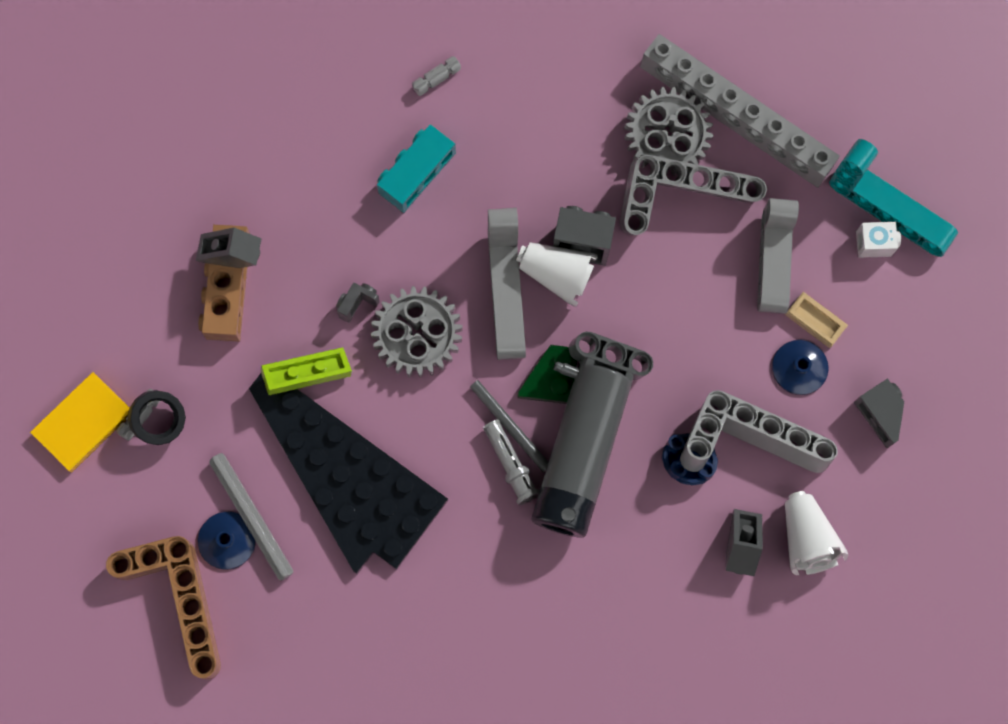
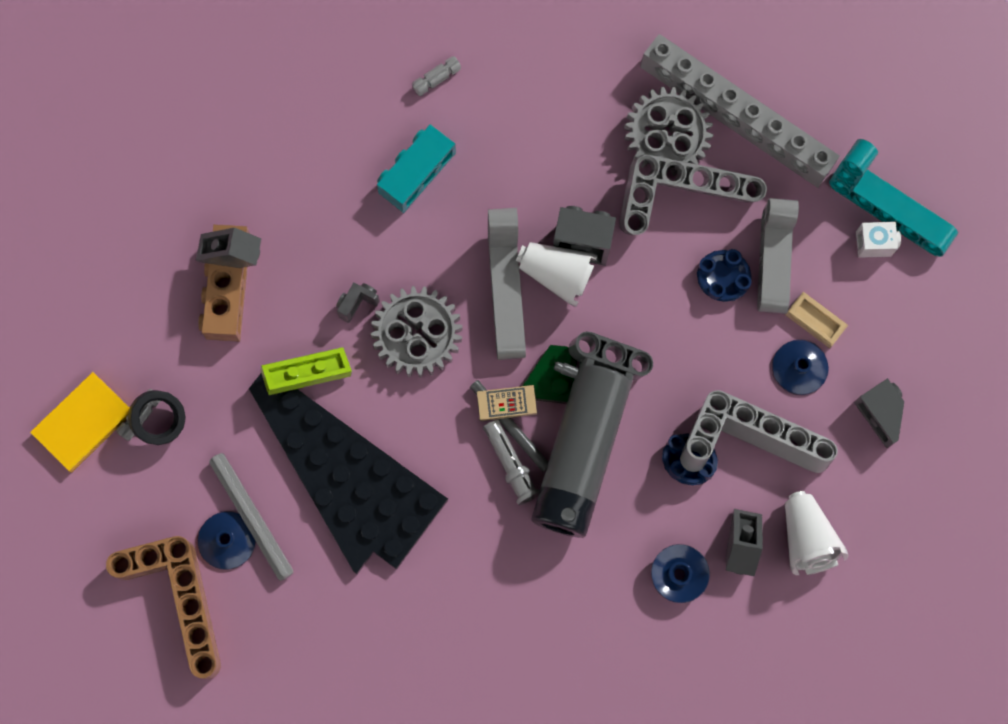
none -> tan tile [477,385,537,421]
none -> dark blue dish [651,544,710,603]
none -> dark blue dish [696,249,752,302]

